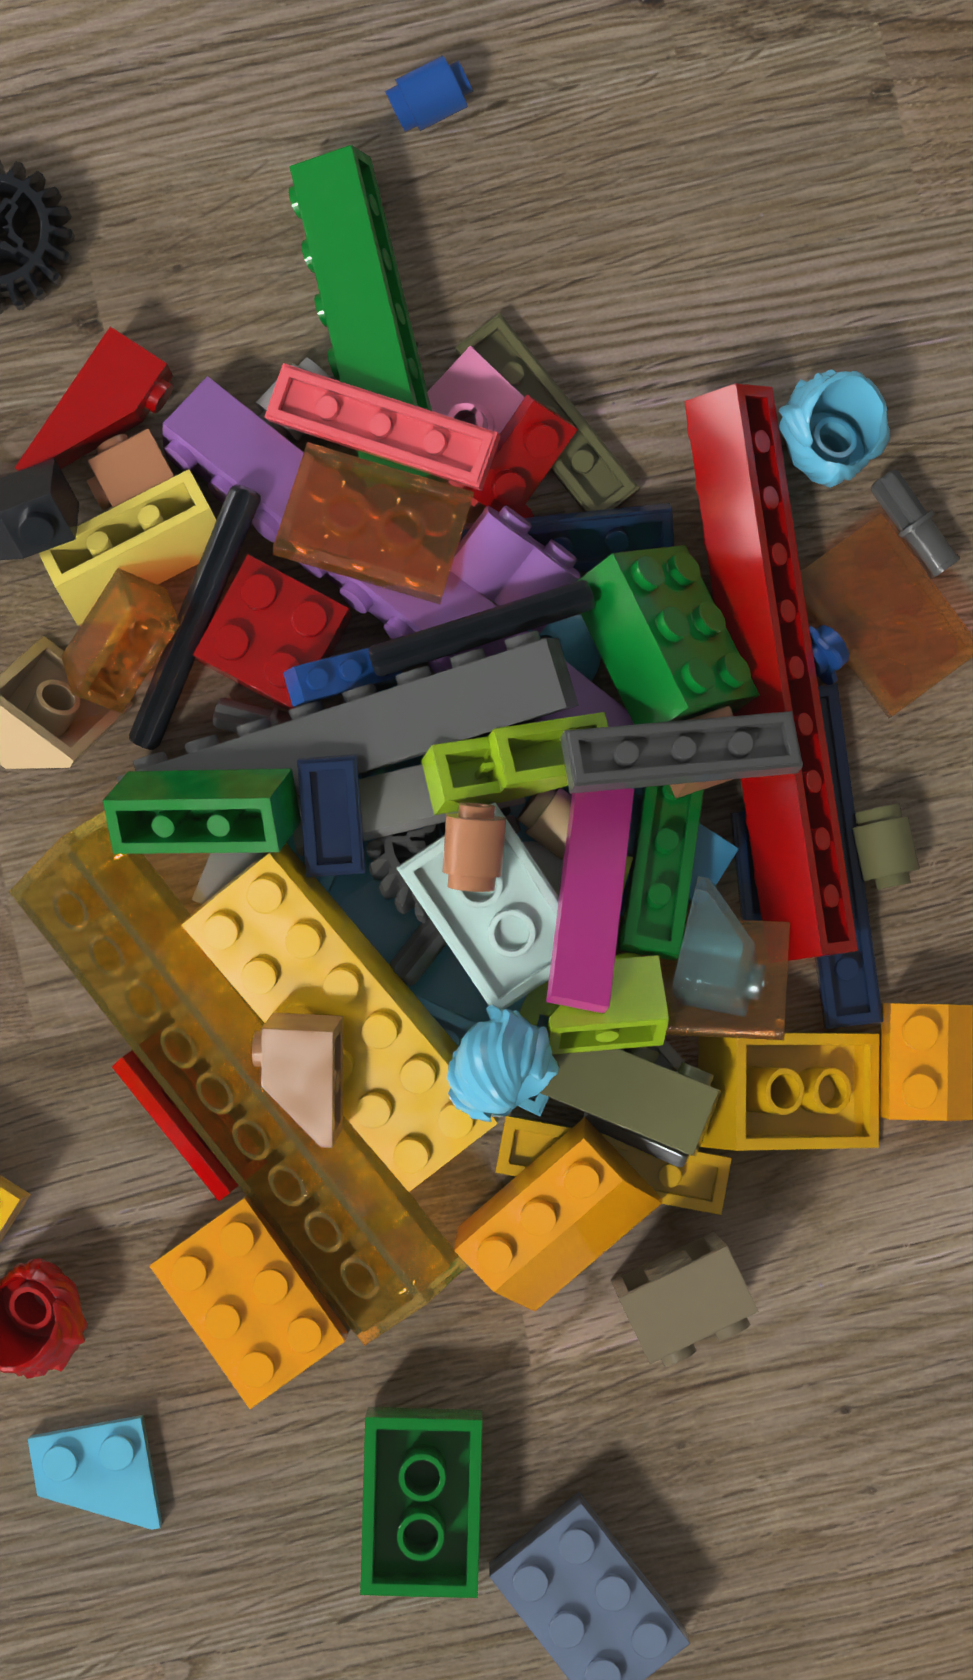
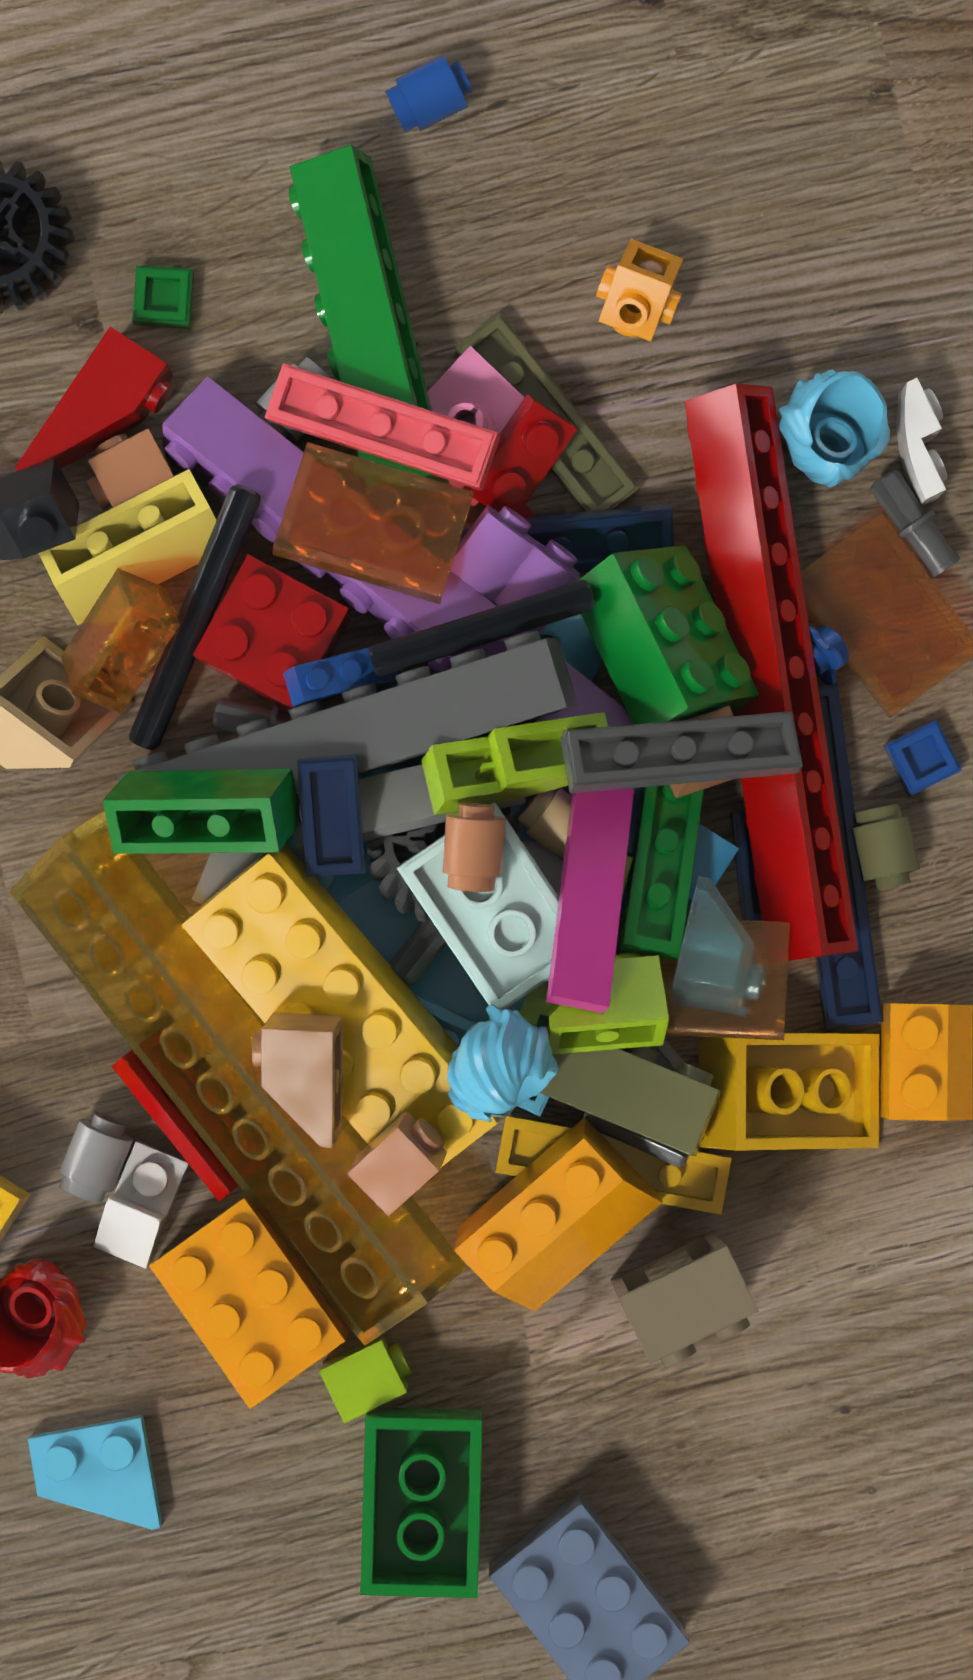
none -> light grey brick [59,1113,133,1203]
none -> white slope [93,1140,189,1269]
none -> green tile [132,265,194,329]
none -> lime brick [319,1333,413,1424]
none -> nougat brick [347,1110,447,1217]
none -> light orange brick [596,238,683,342]
none -> blue tile [883,720,962,797]
none -> white slope [897,378,947,506]

